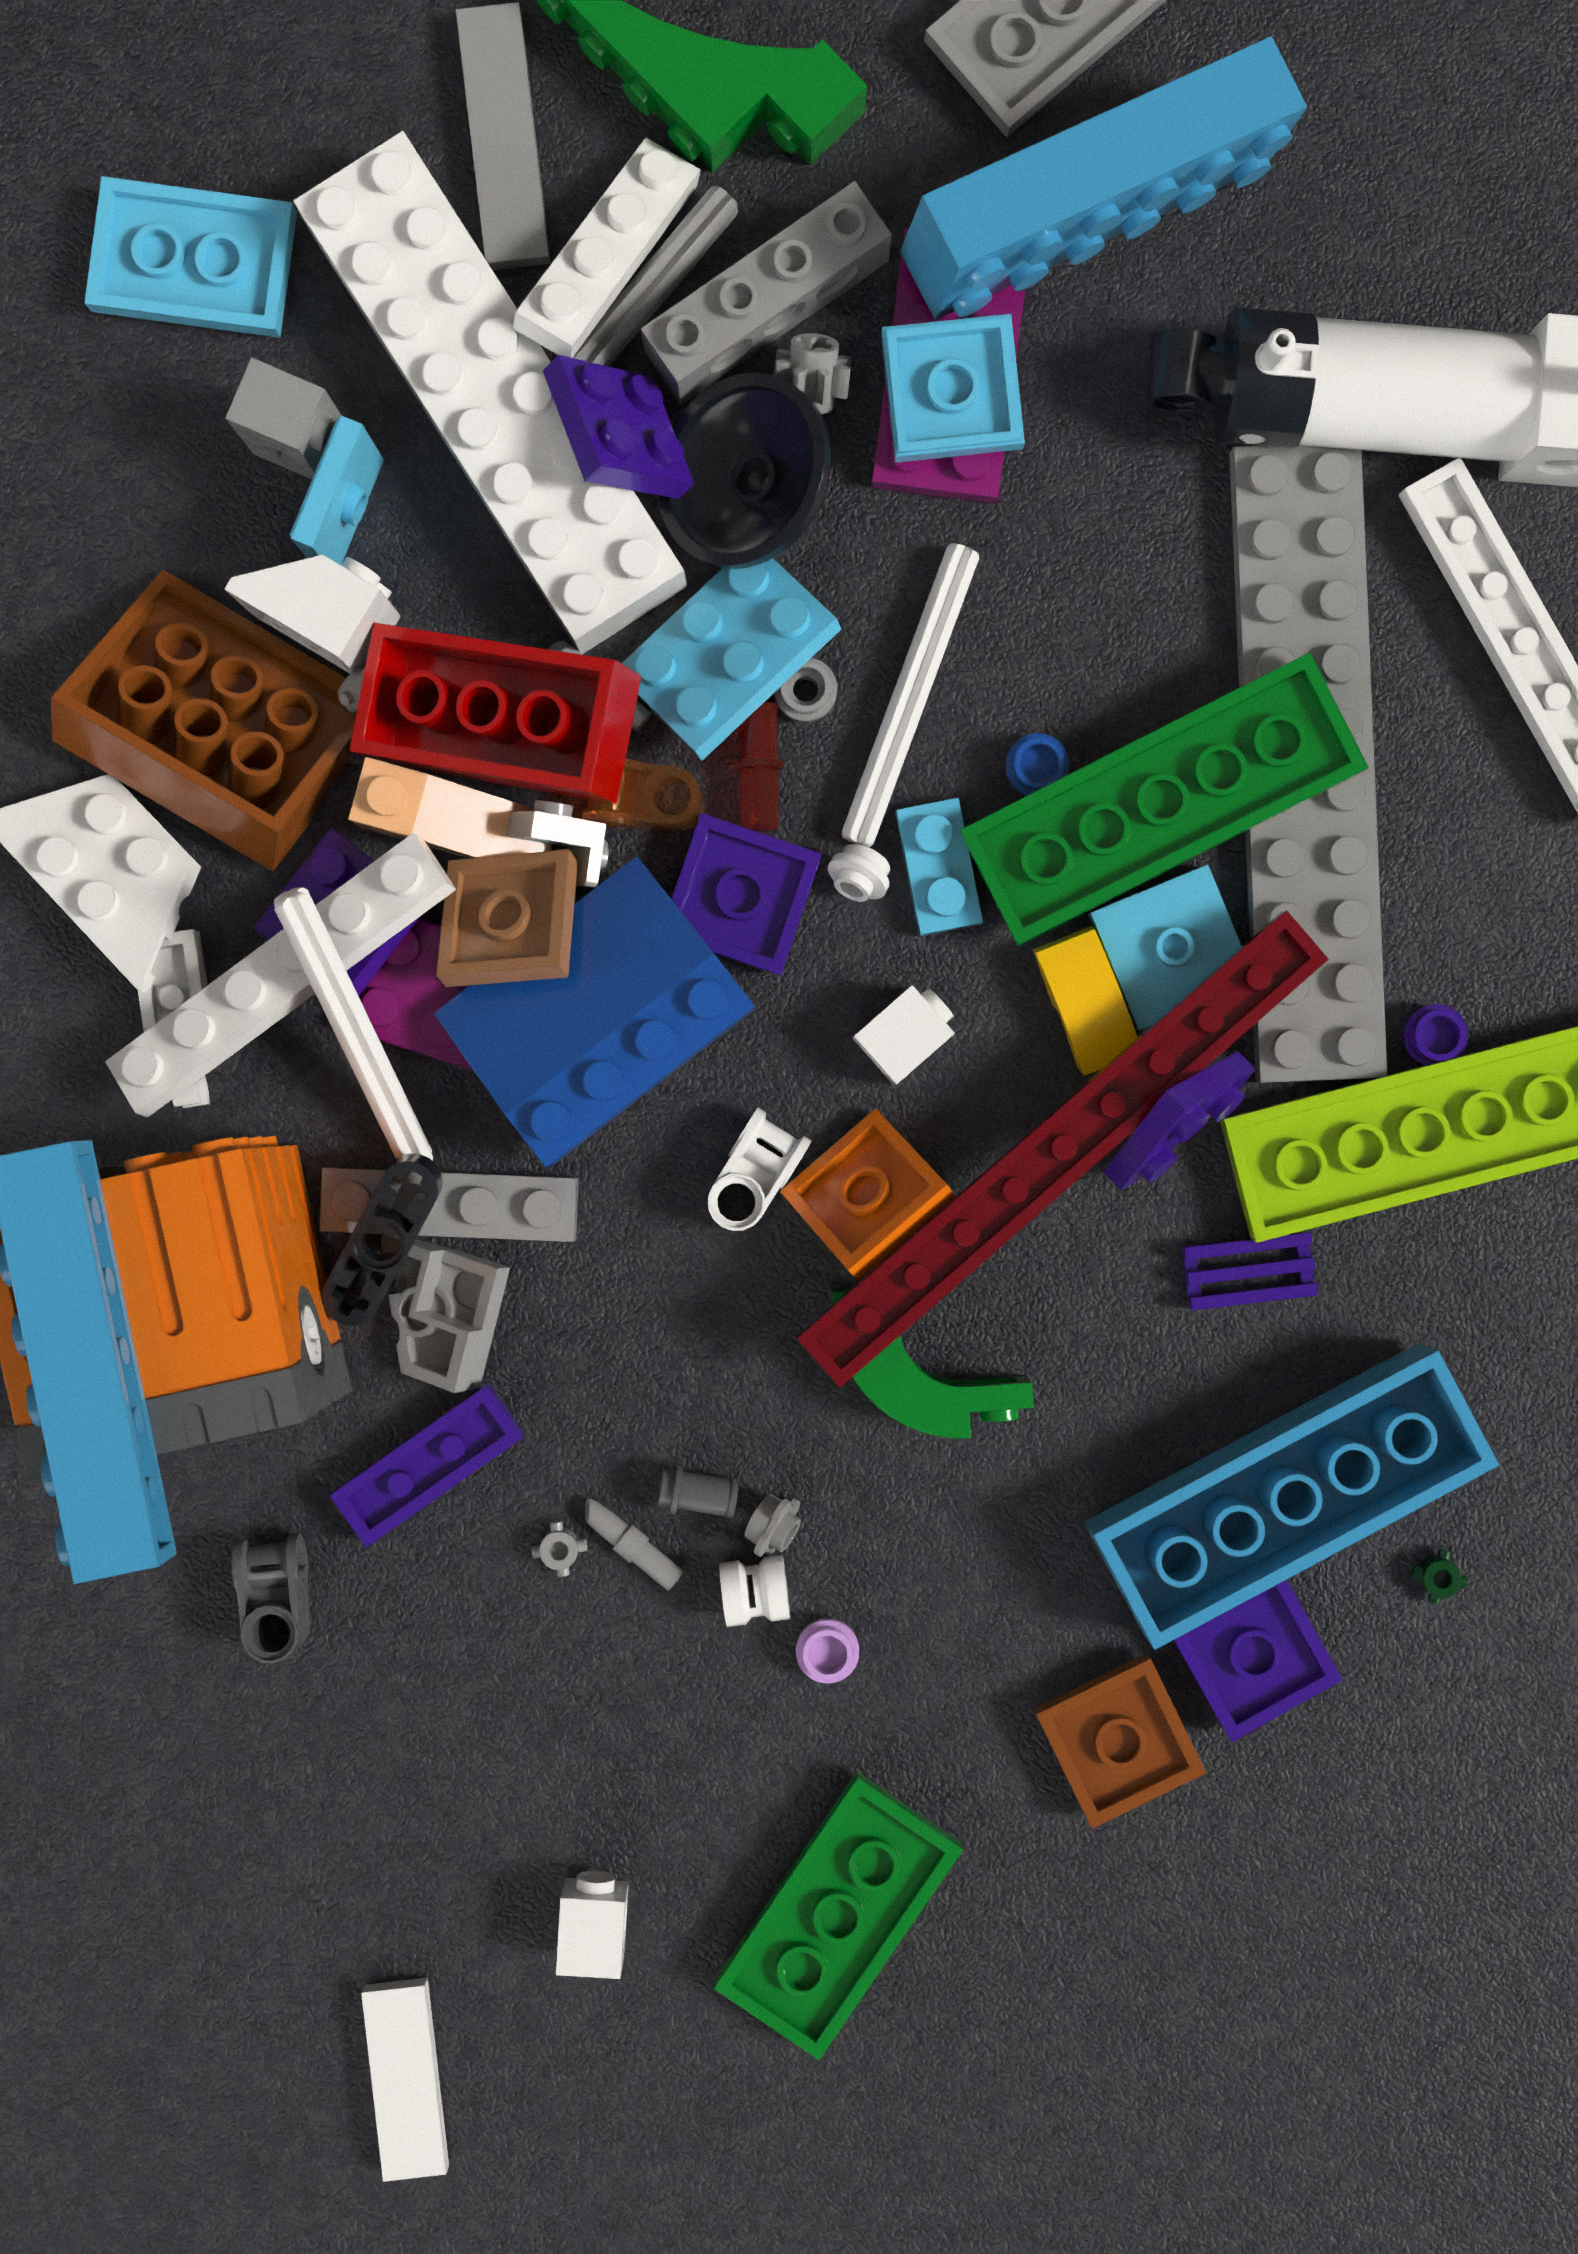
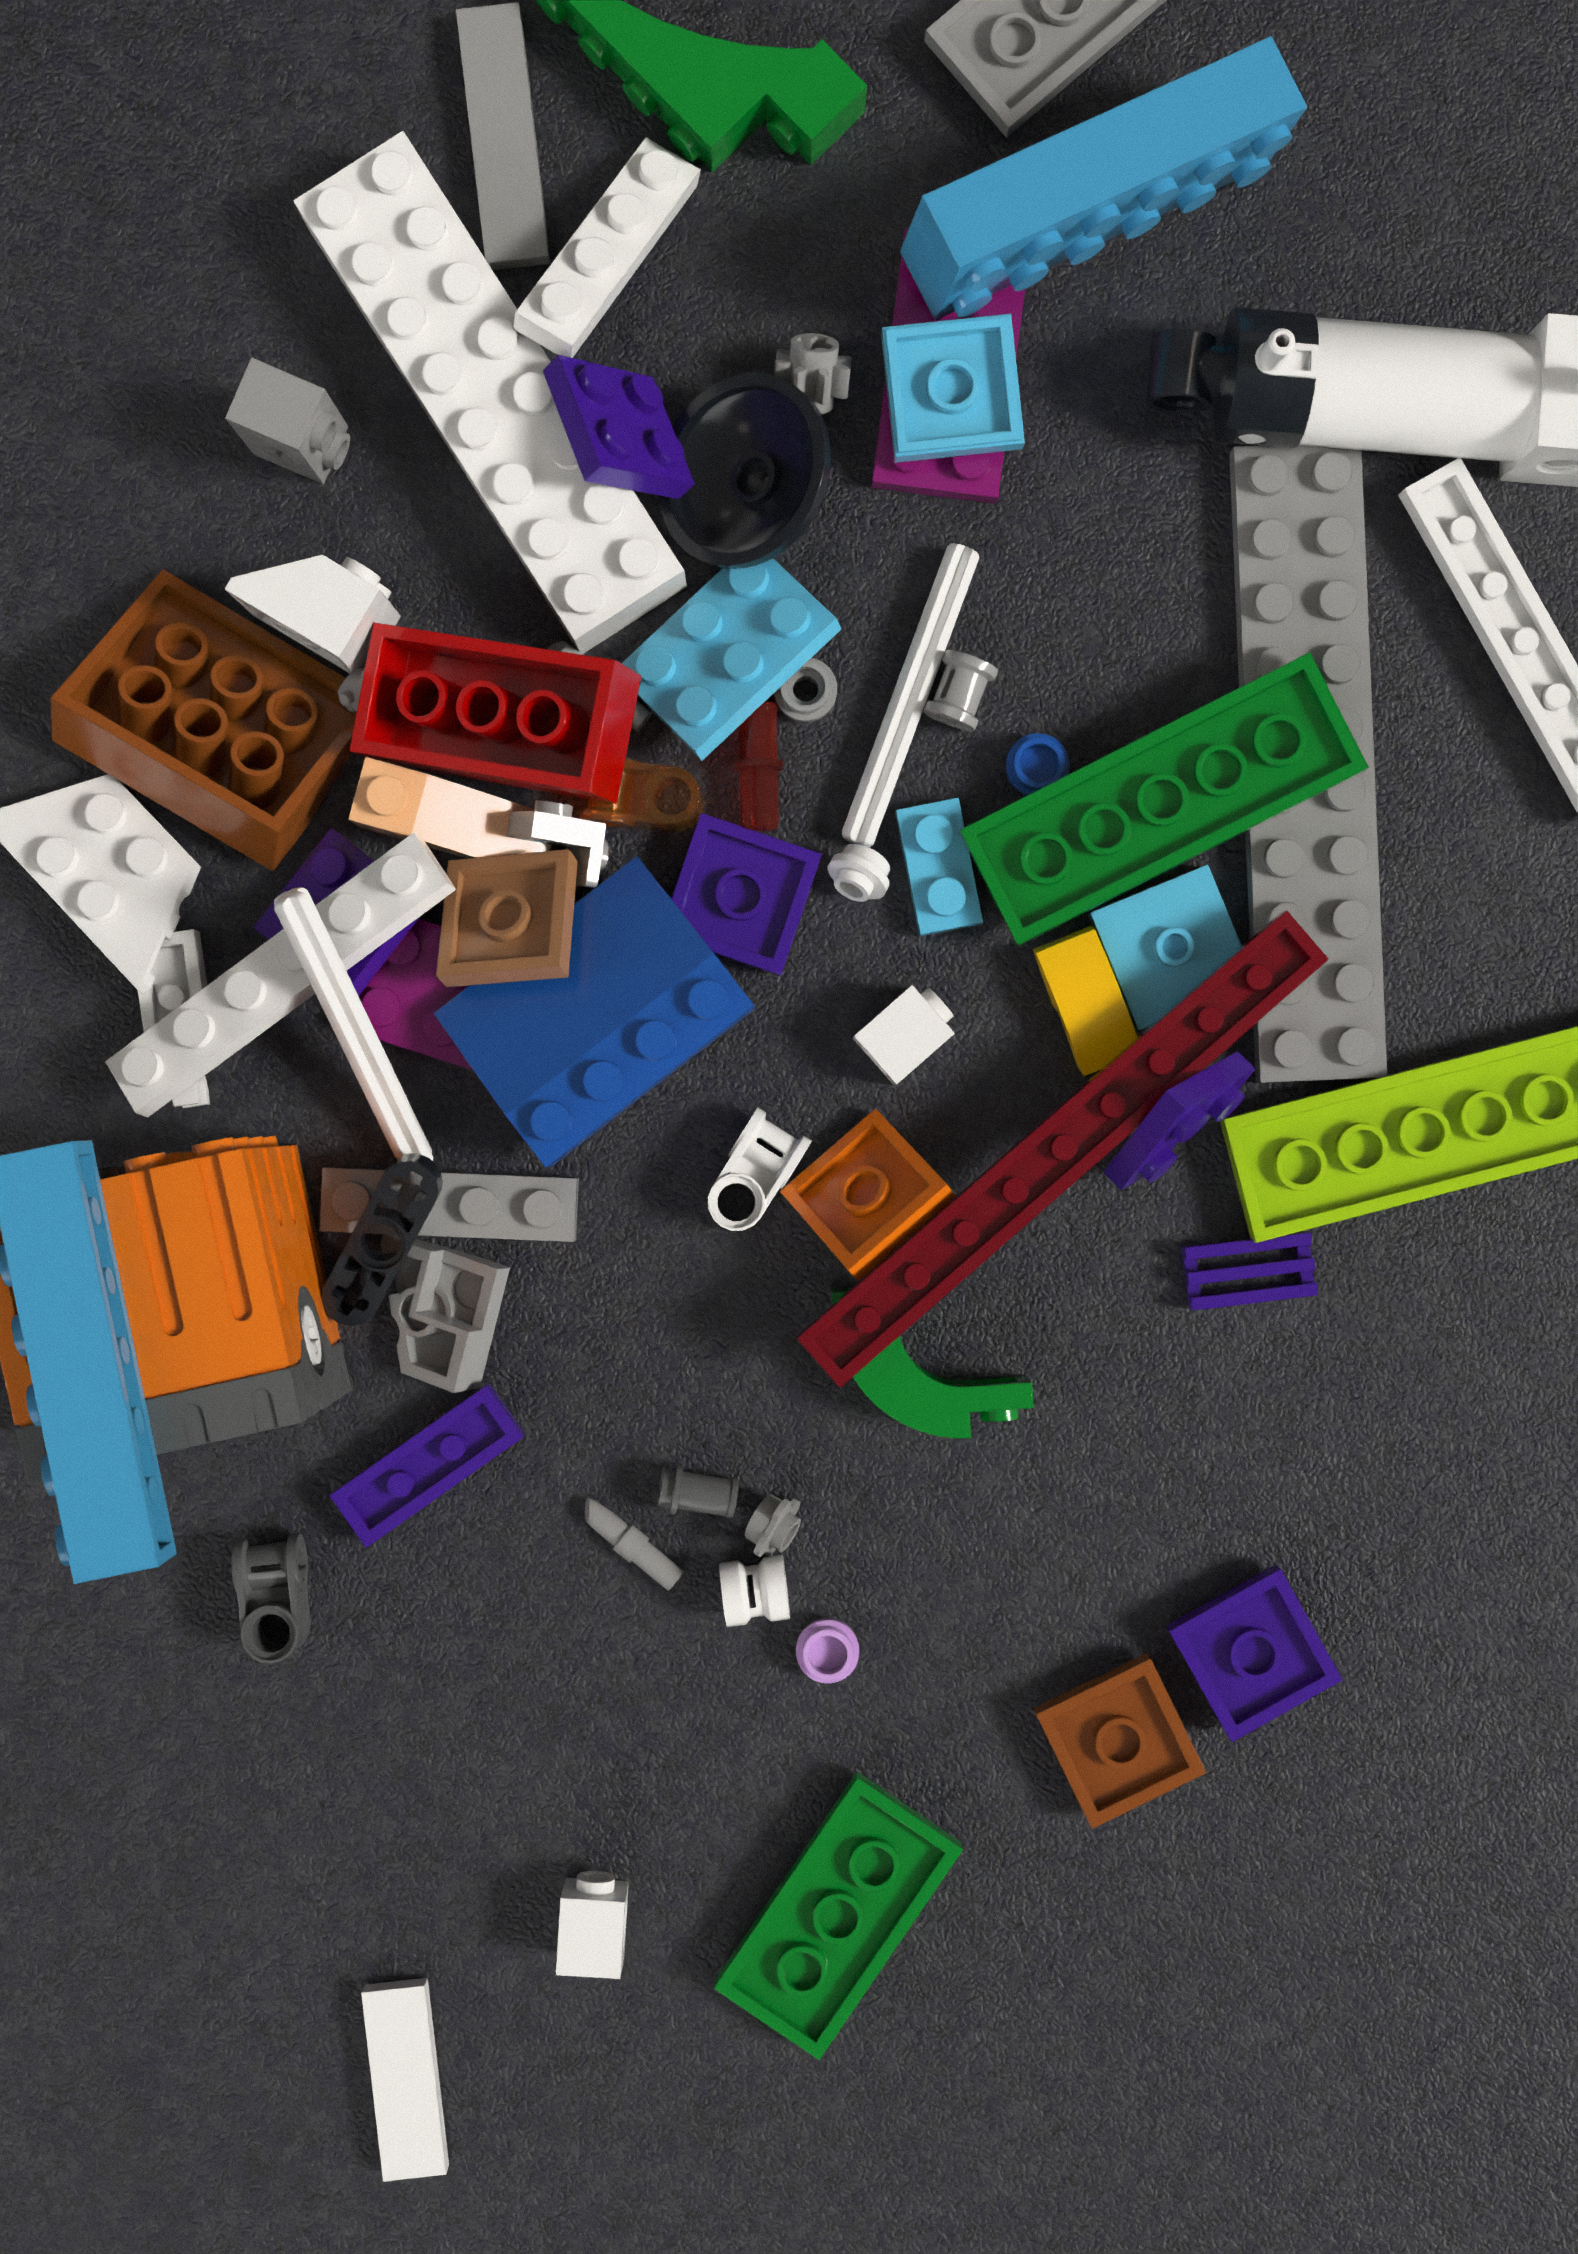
medium azure plate [84,176,297,338] -> none
medium azure plate [290,415,384,565] -> none
light grey piece [532,1521,588,1577] -> none
light grey axle [573,185,738,367] -> none
light grey brick [641,181,892,405] -> none
dark azure brick [1084,1343,1500,1650] -> none
dark purple plate [1402,1004,1468,1066] -> none
dark green piece [1411,1549,1468,1605] -> none
none -> light grey bush [923,650,998,732]

